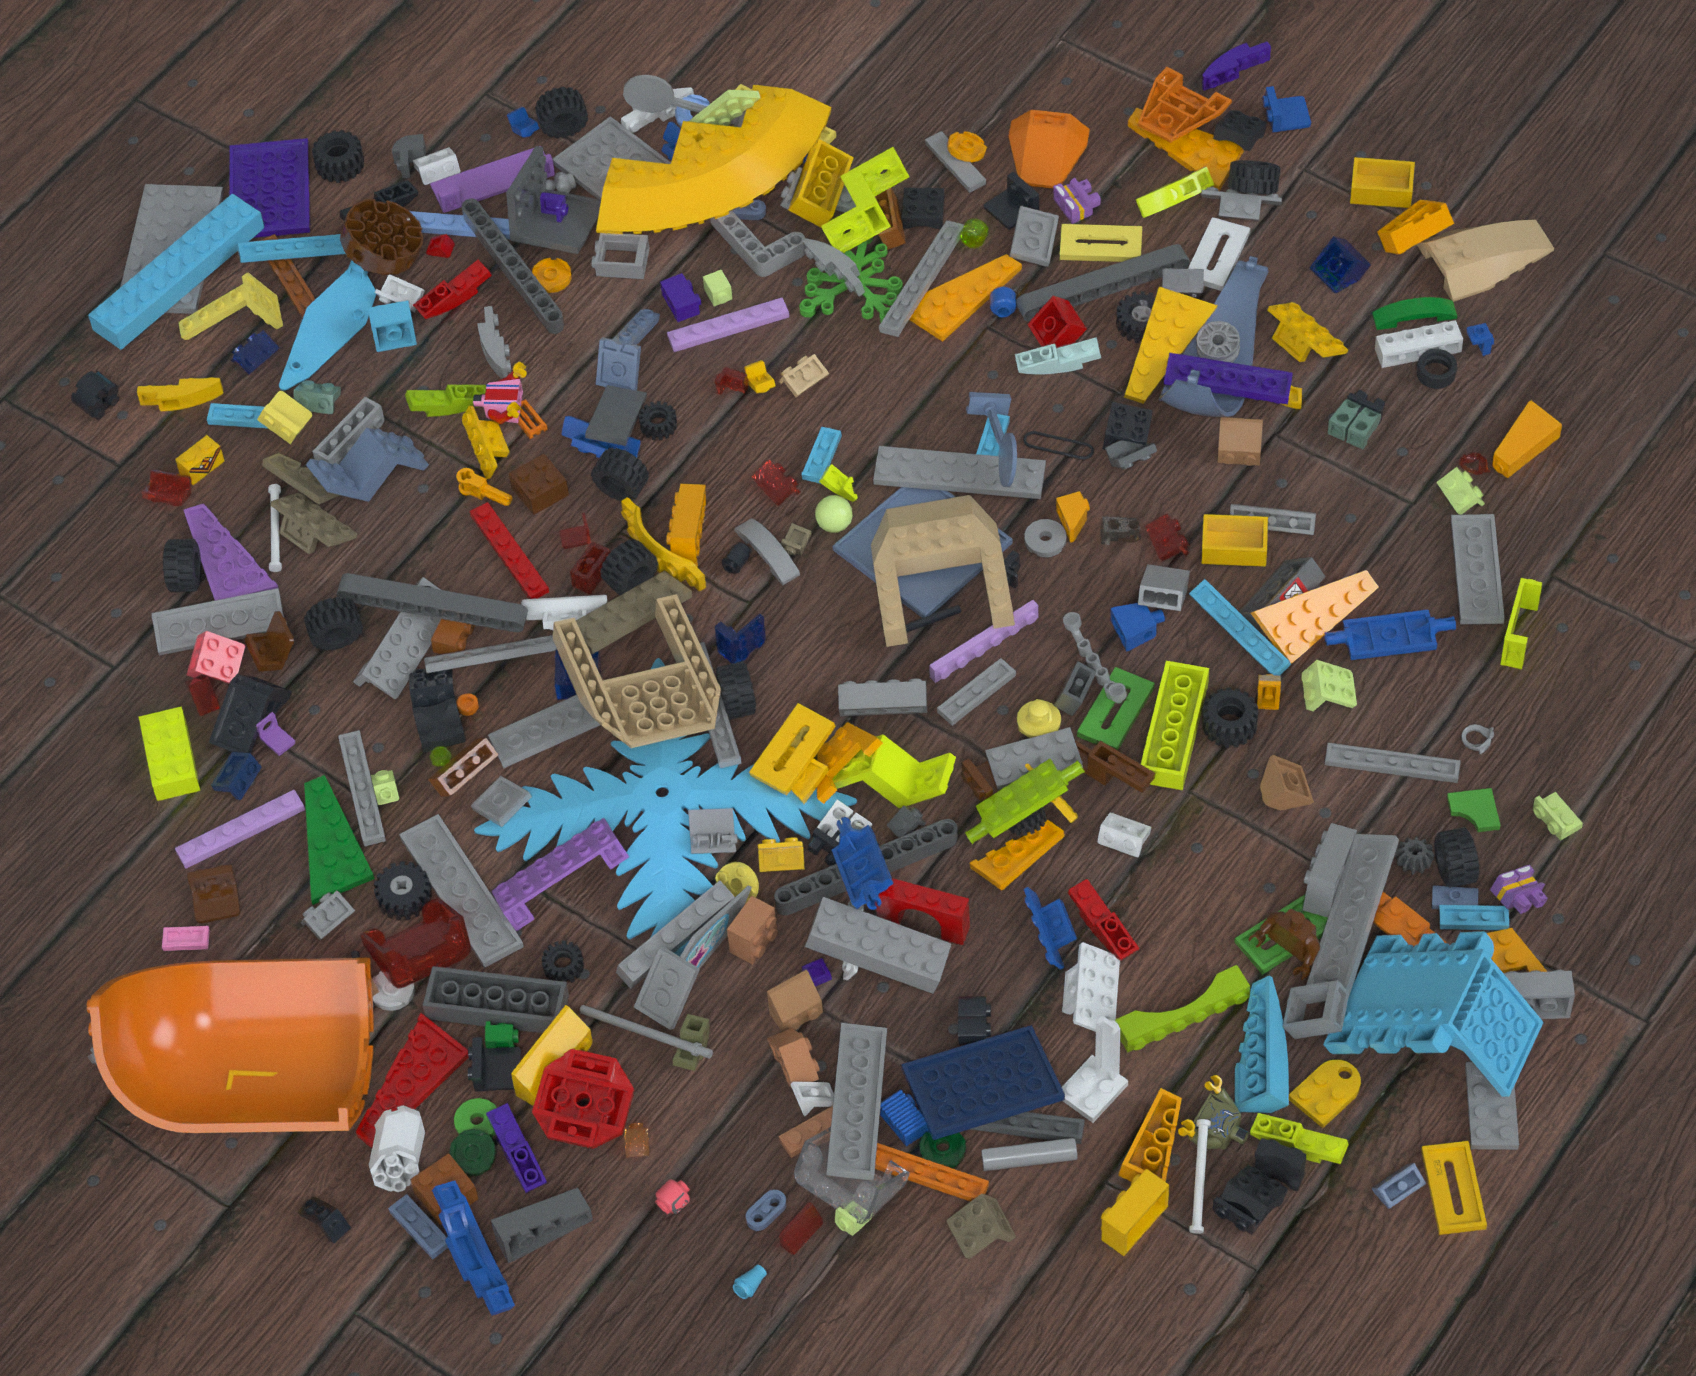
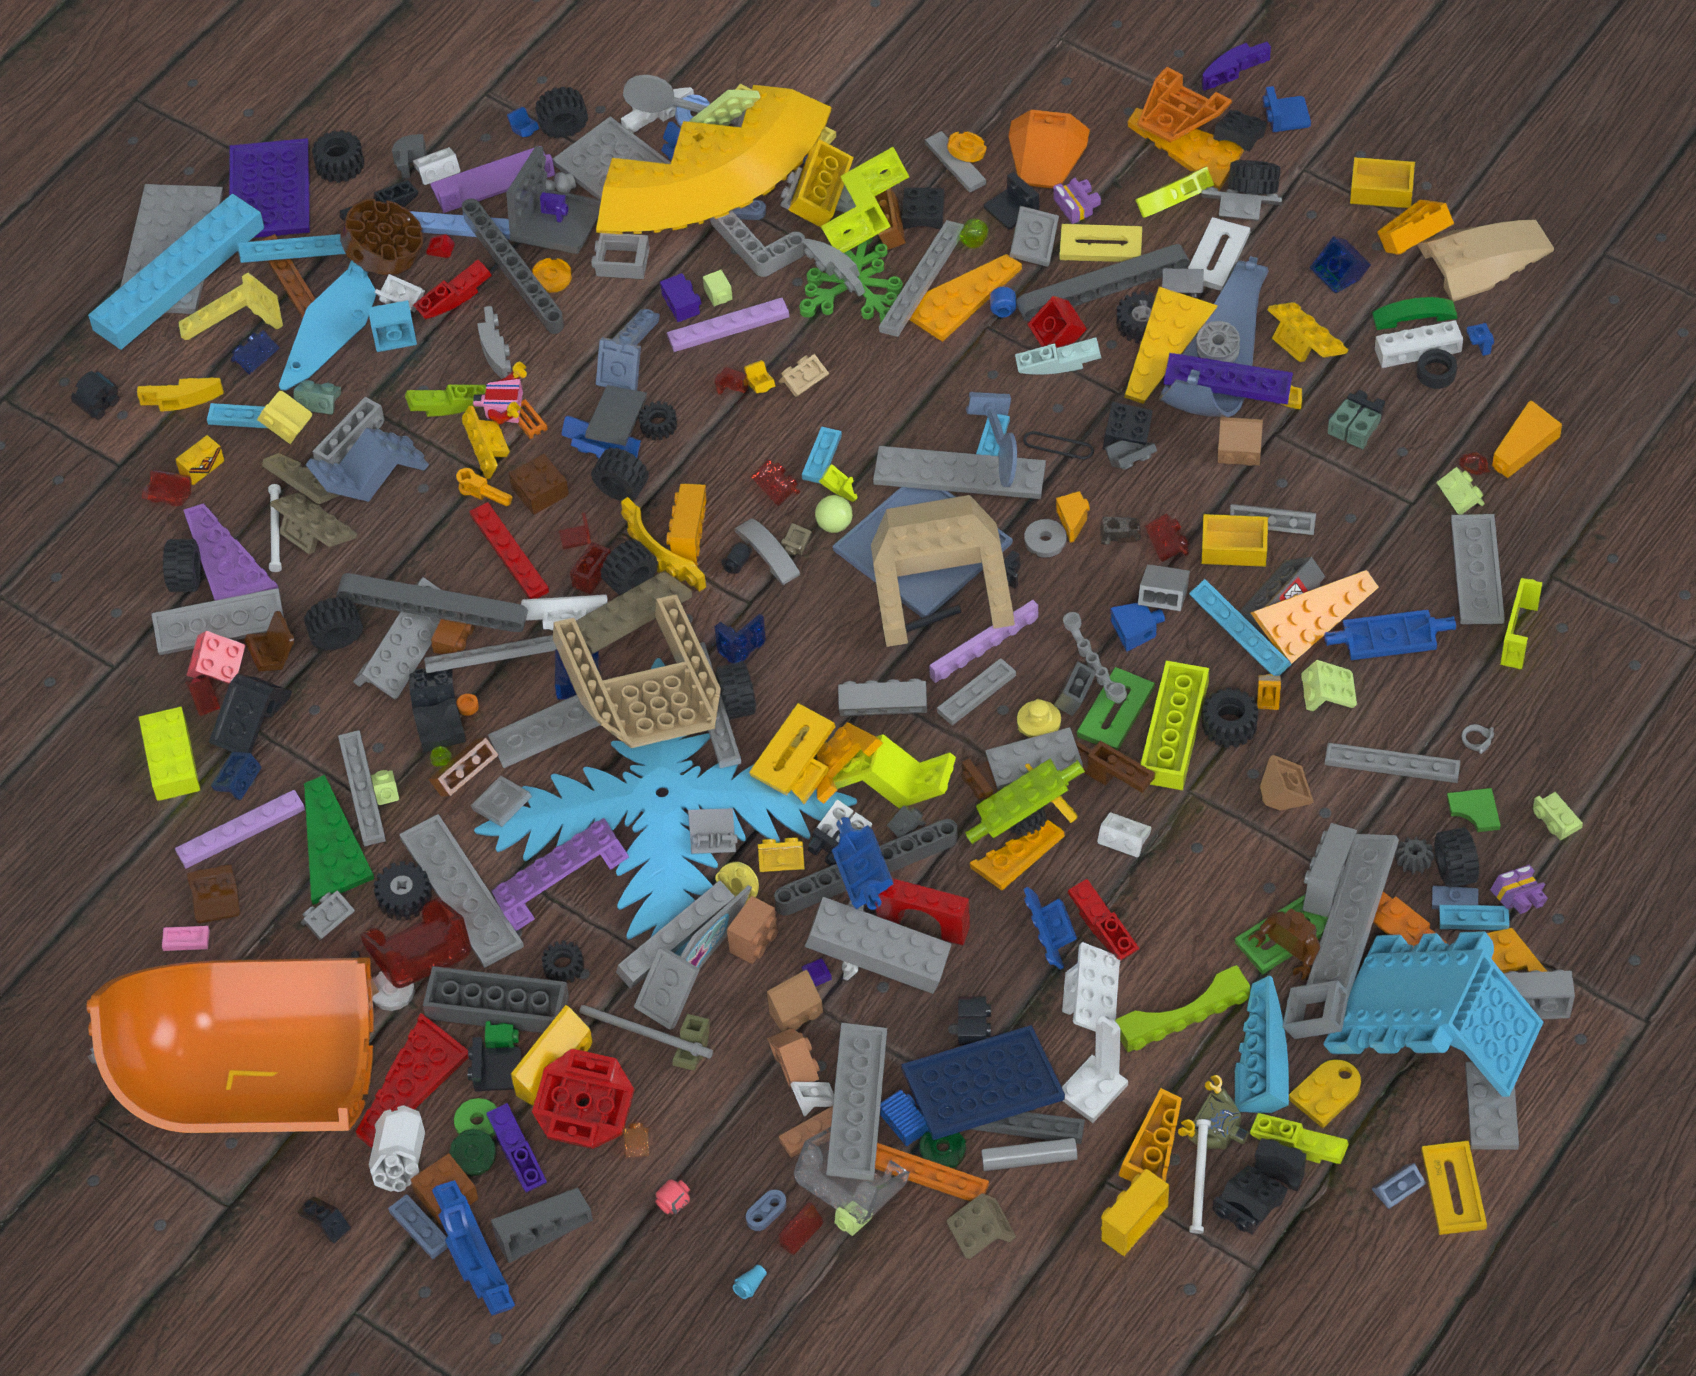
medium lavender bracket [256,712,295,756] -> none

